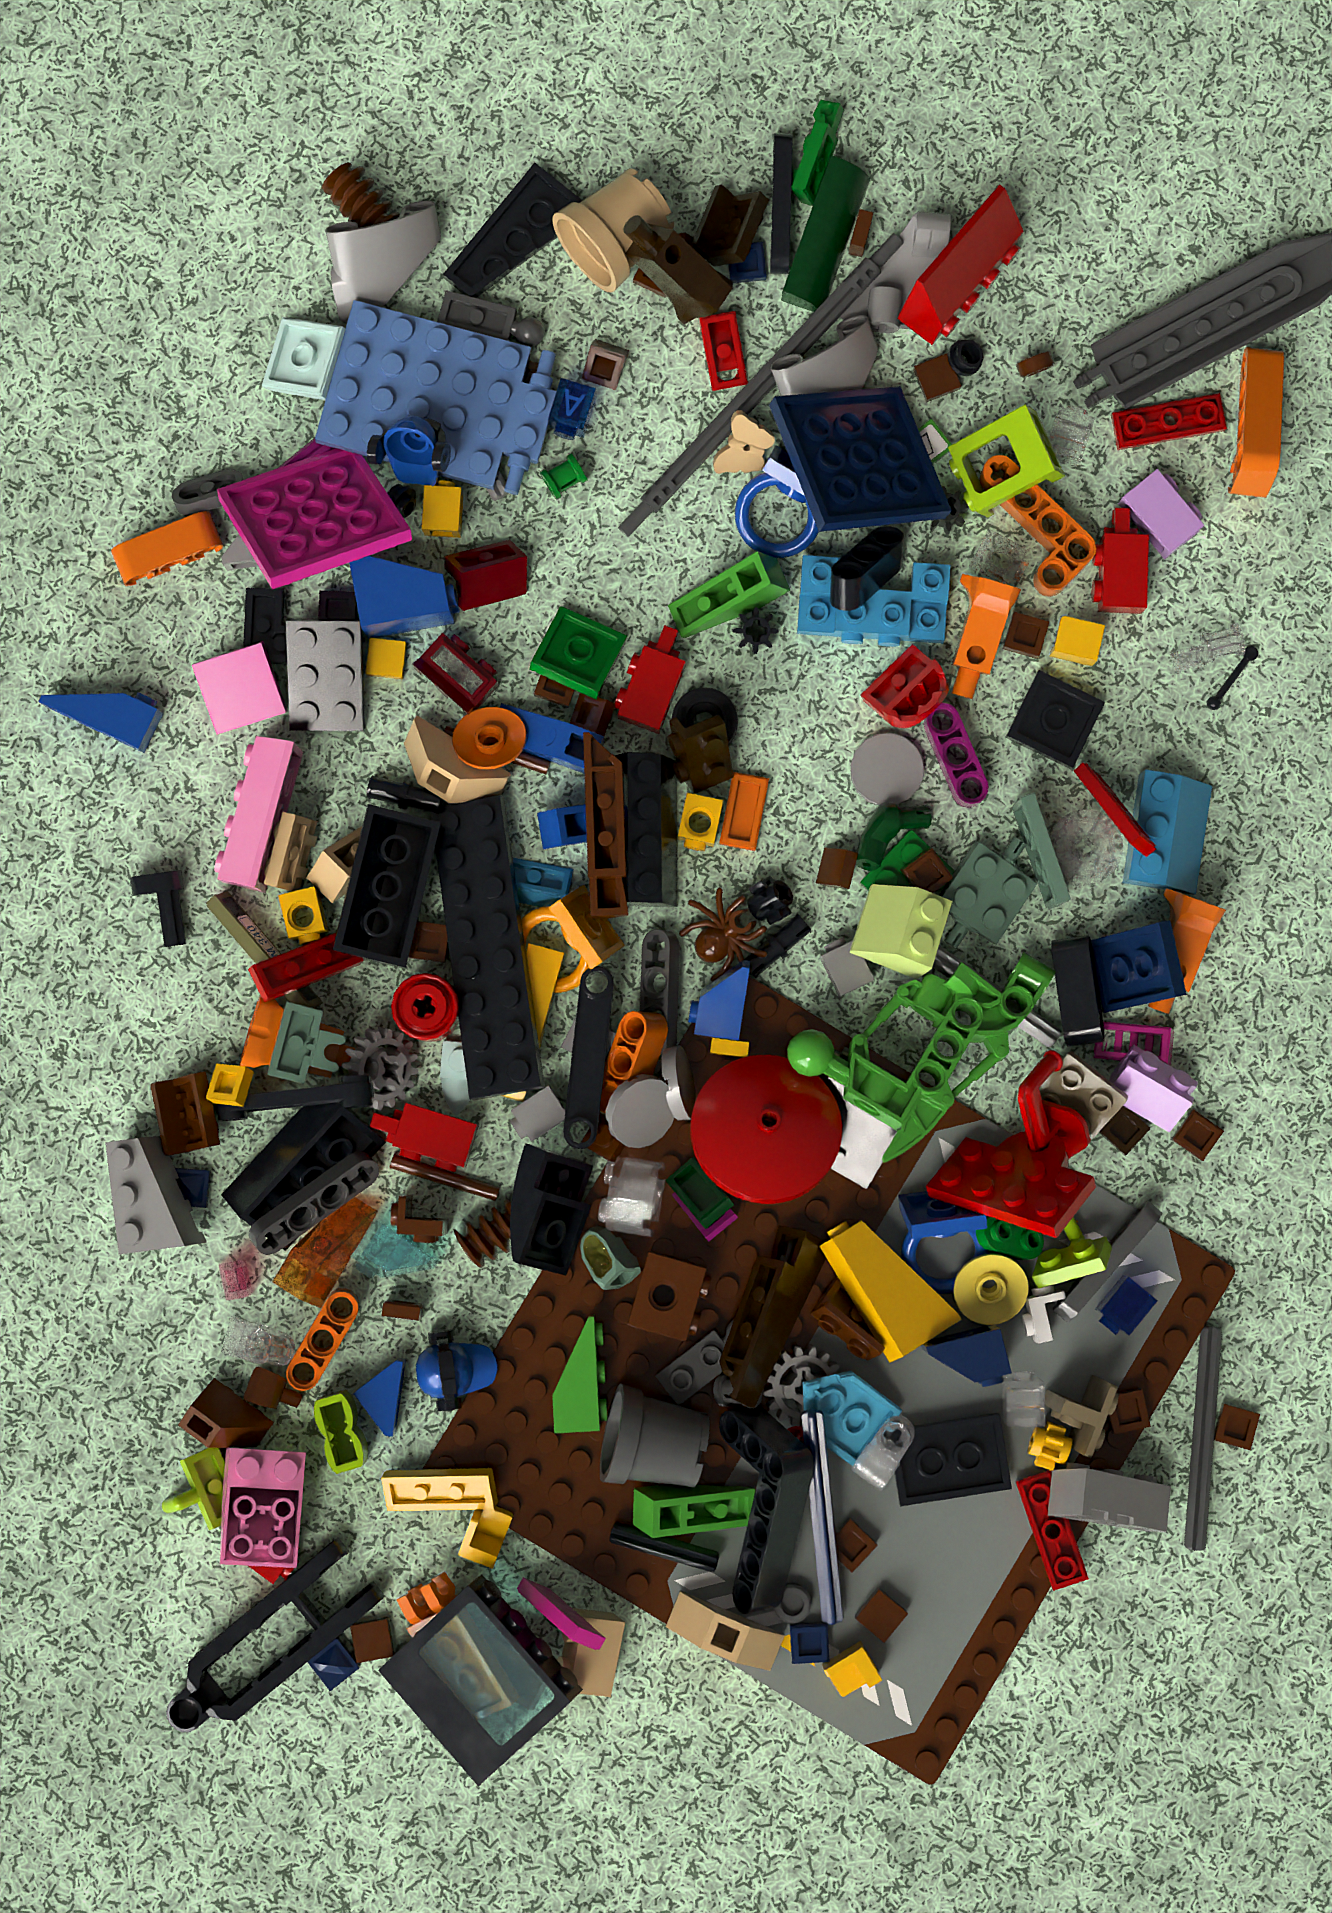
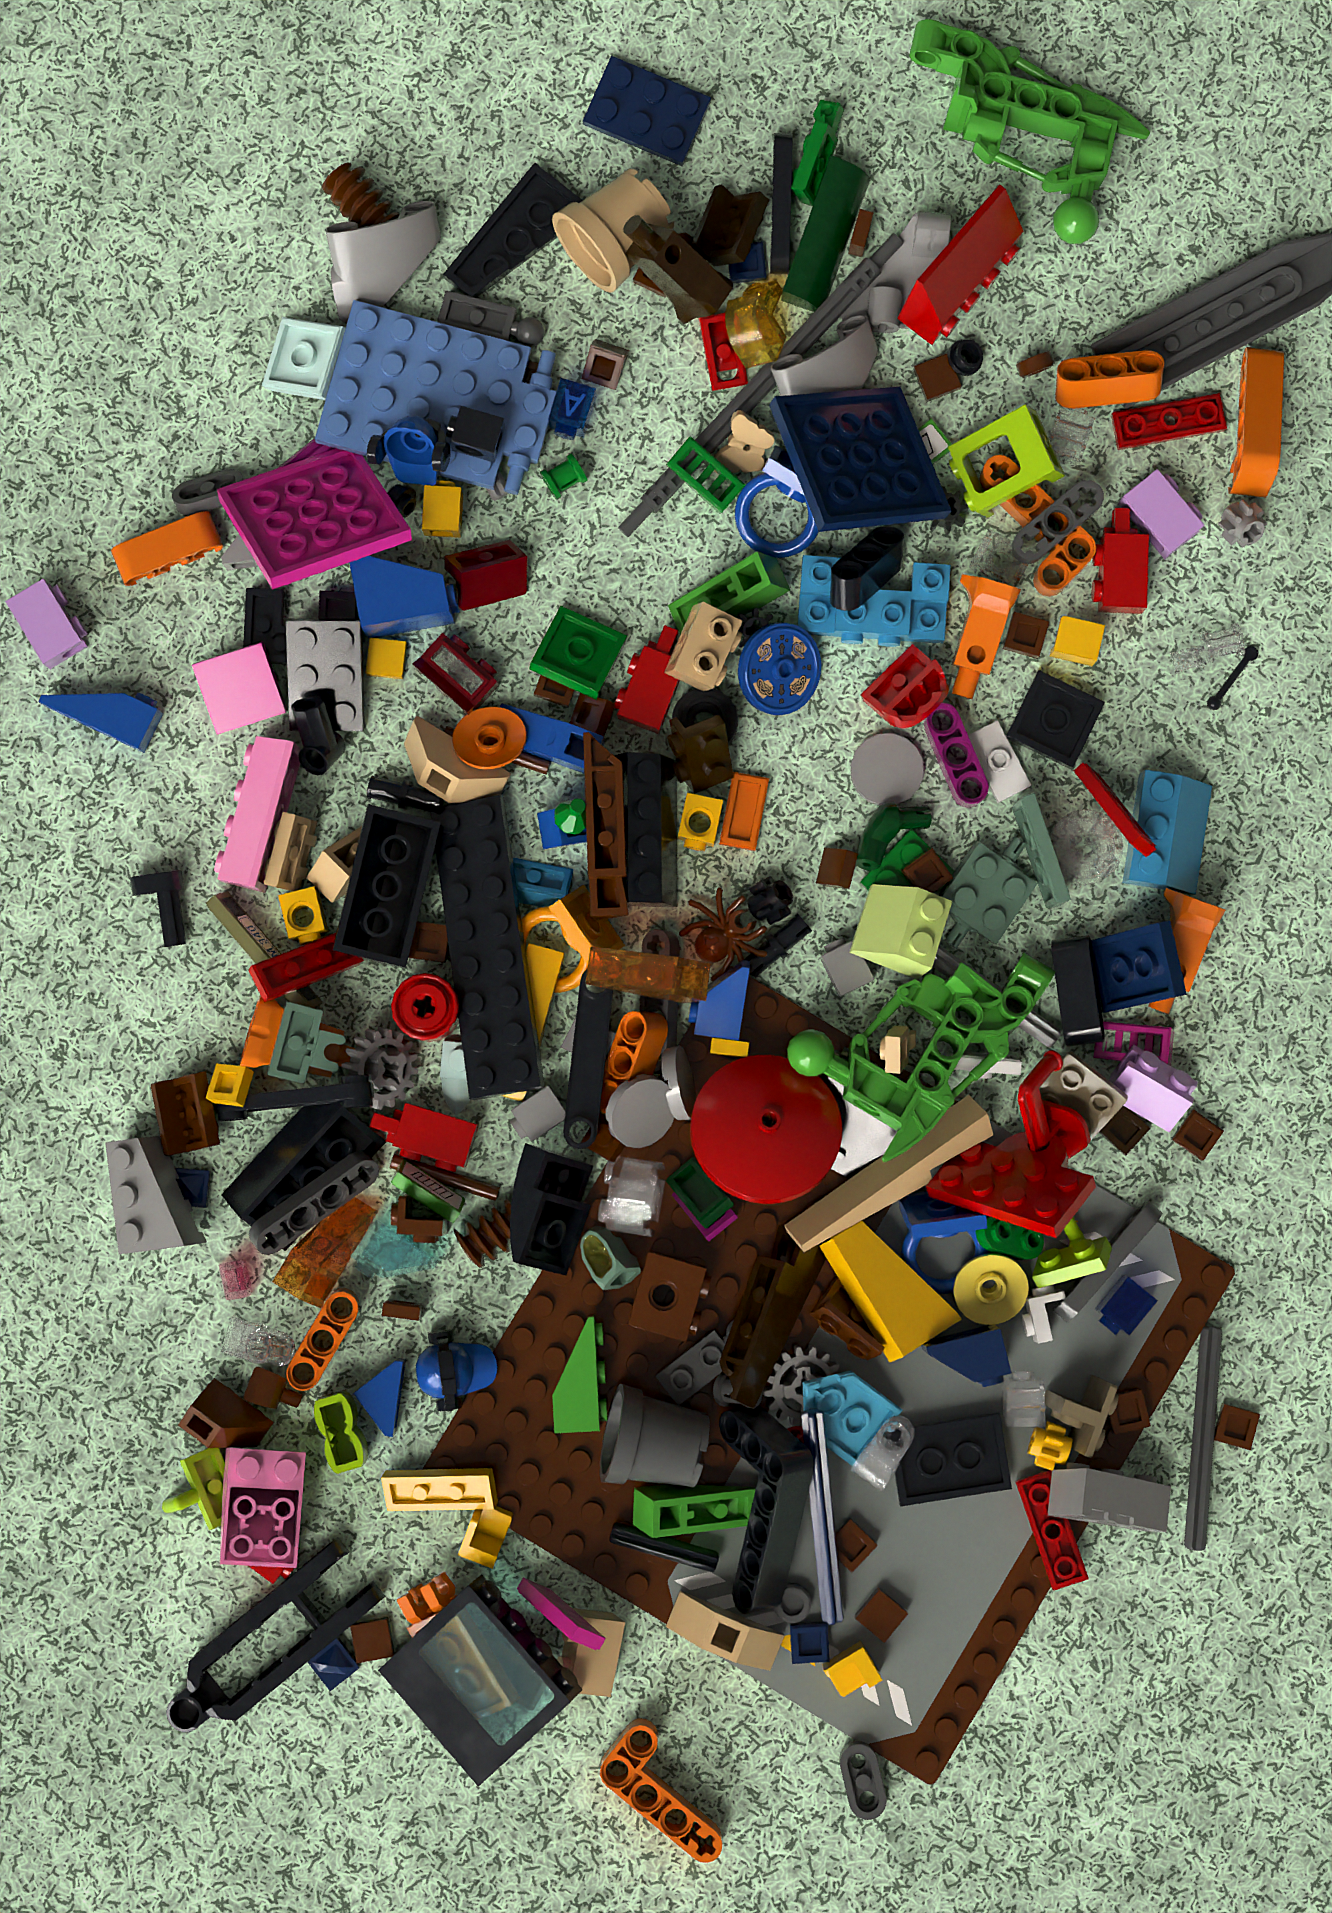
none -> lavender brick [5,579,88,669]
none -> black piece [291,695,346,776]
none -> bright green tile [391,1159,466,1223]
none -> black brick [446,406,505,463]
none -> green rock [554,798,586,834]
none -> dark blue plate [583,56,711,167]
none -> clear orange slope [586,946,711,1003]
none -> orange beam [600,1718,722,1863]
none -> tan brick [664,602,742,691]
none -> green slope [666,436,746,514]
none -> clear yellow brick [725,280,787,369]
none -> blue shield [738,622,821,715]
none -> tan slope [785,1095,993,1252]
none -> dark grey plate [839,1741,887,1820]
none -> tan plate [880,1026,916,1074]
none -> bright green piece [909,19,1150,244]
none -> white plate [944,1050,1022,1079]
none -> white plate [968,720,1032,803]
none -> dark grey beam [1012,480,1104,564]
none -> orange beam [1055,350,1164,409]
none -> light grey gear [1218,499,1267,548]

